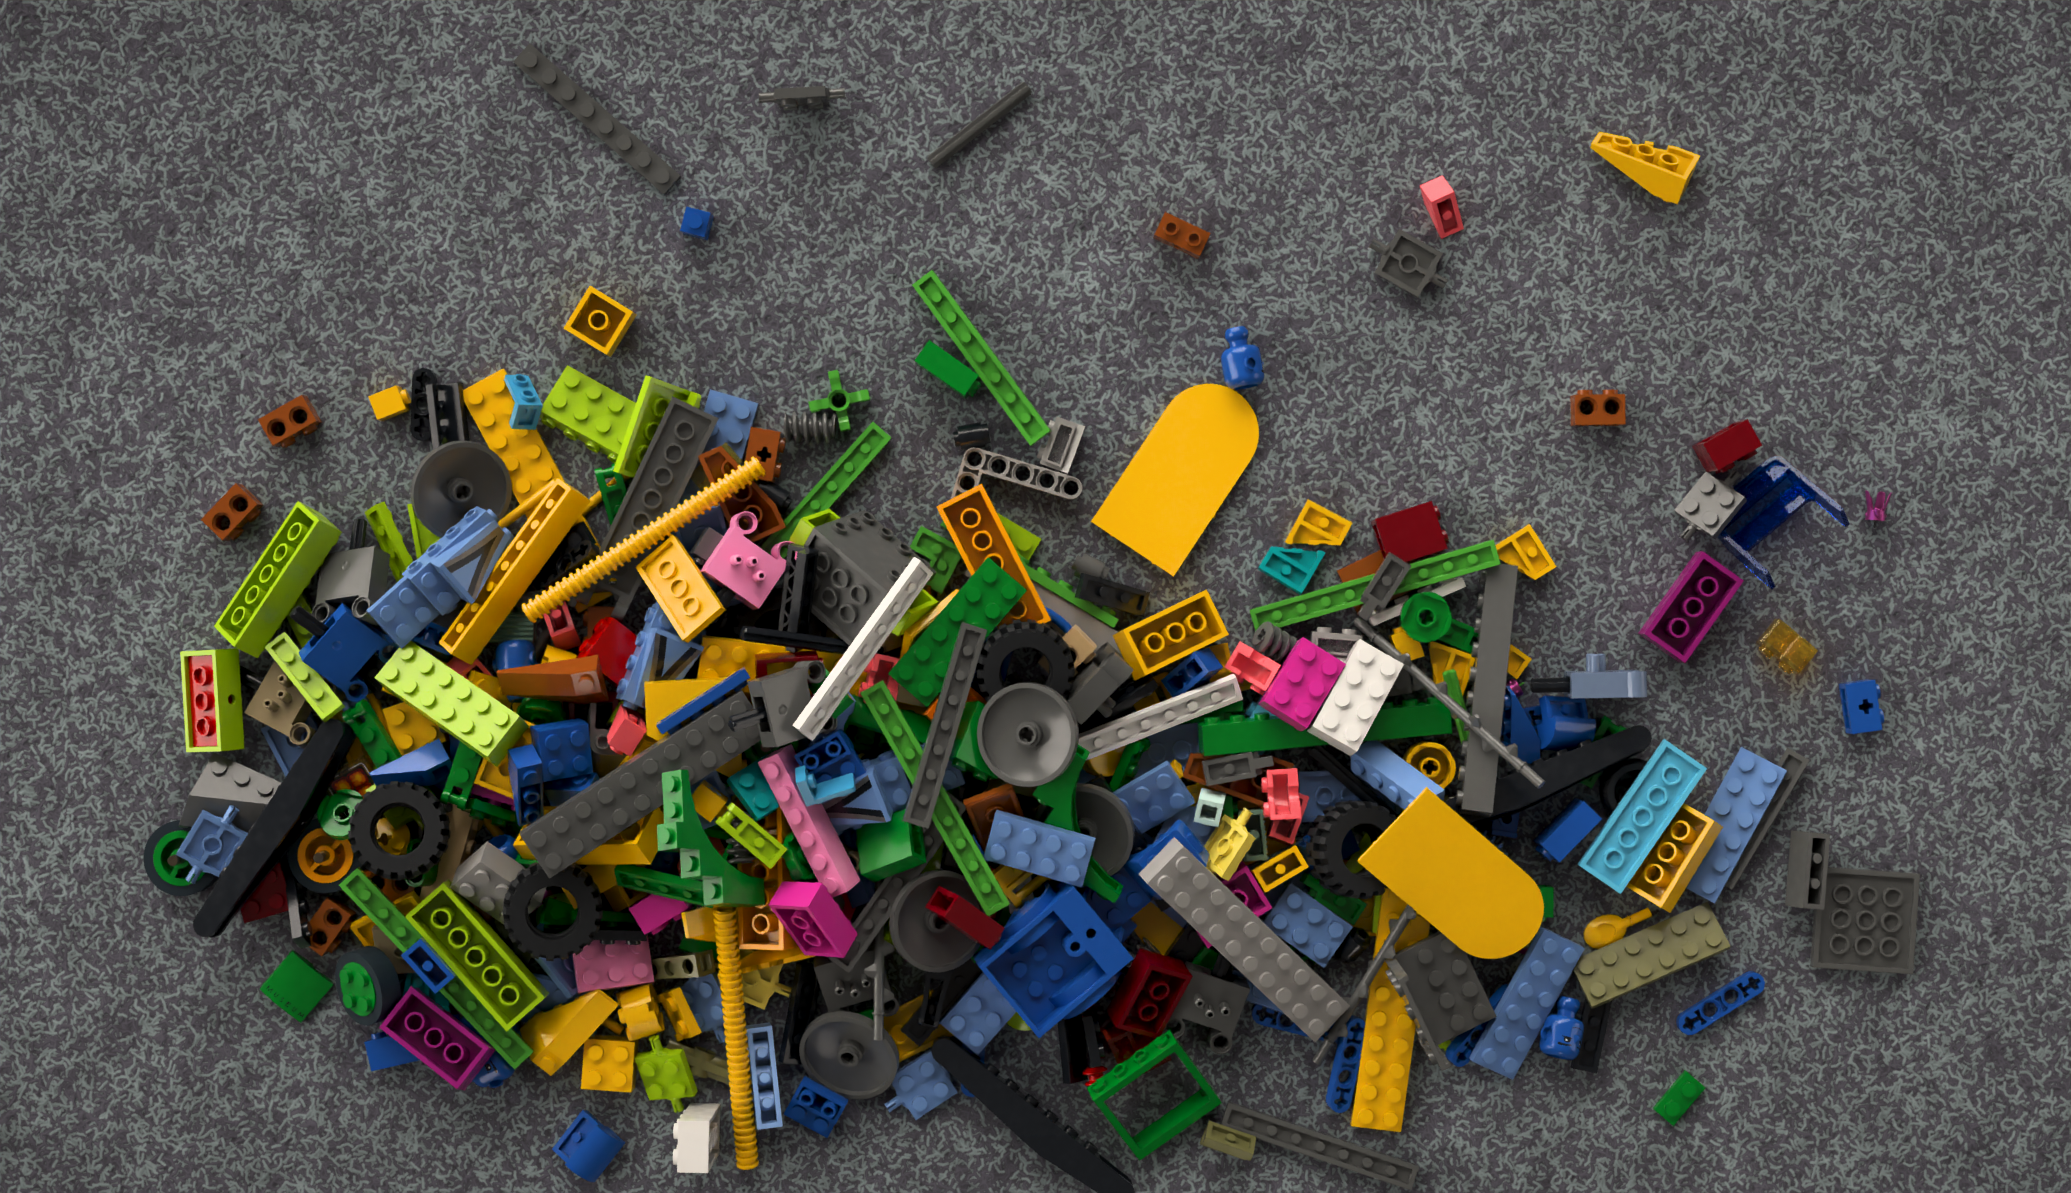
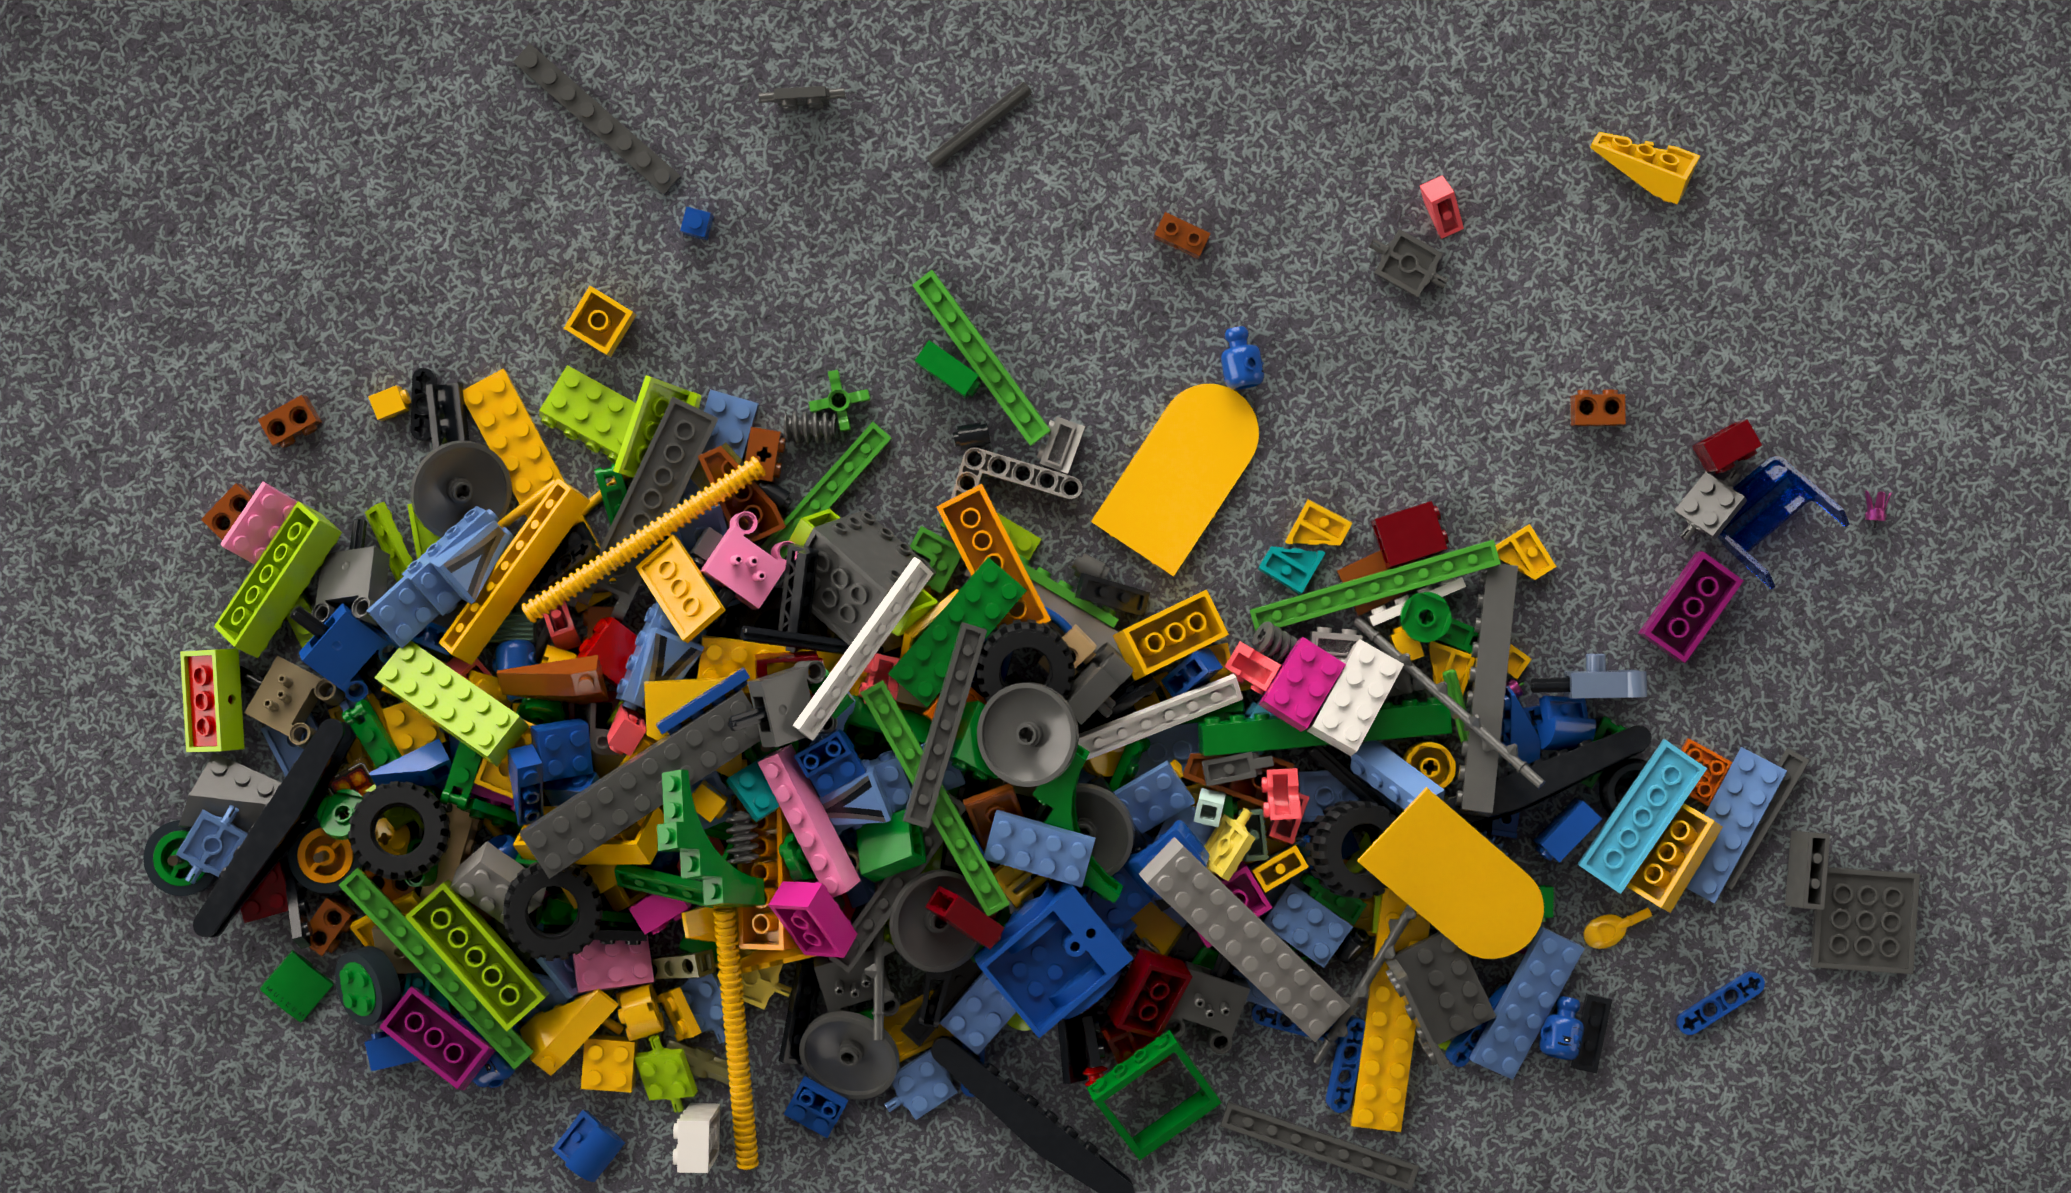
lime plate [265,631,345,722] -> none
blue brick [401,937,456,994] -> none
dark azure bracket [504,374,543,430] -> none
lime plate [715,802,787,869] -> none
light blue brick [745,1022,783,1130] -> none
dark azure bracket [795,765,856,807] -> none
olive panel [1200,1121,1256,1161] -> none
dark grey hinge [1358,552,1411,620] -> none
olive plate [1573,902,1731,1009] -> none
green plate [1653,1070,1706,1126] -> none
clear yellow brick [1756,619,1818,675] -> none
blue brick [1839,679,1884,734] -> none
none -> bright pink plate [220,482,297,565]
none -> orange tile [1681,738,1733,806]

